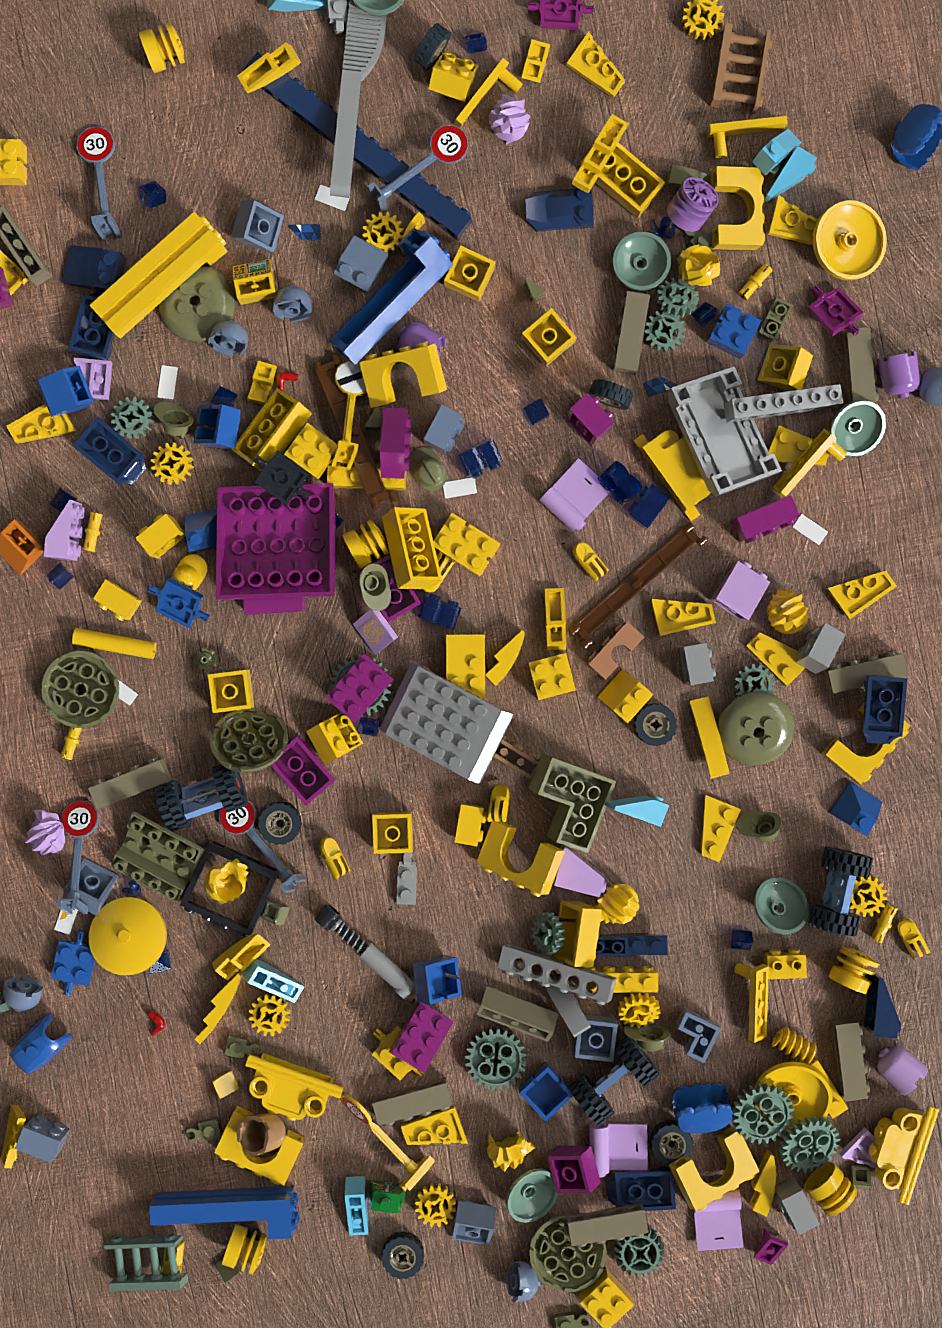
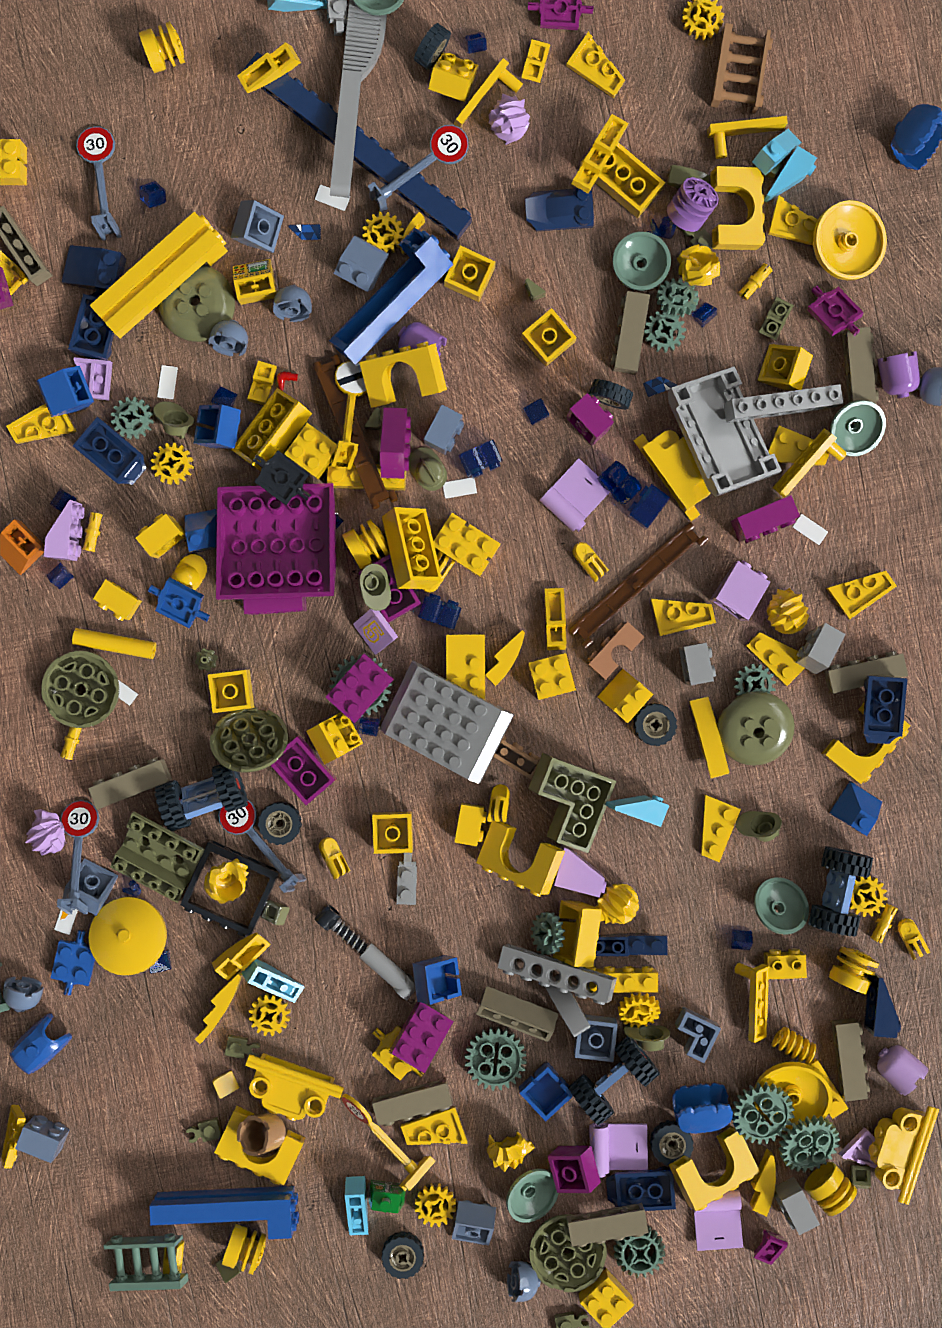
red animal [148,1010,166,1036] -> none
blue piece [706,303,761,359] -> none

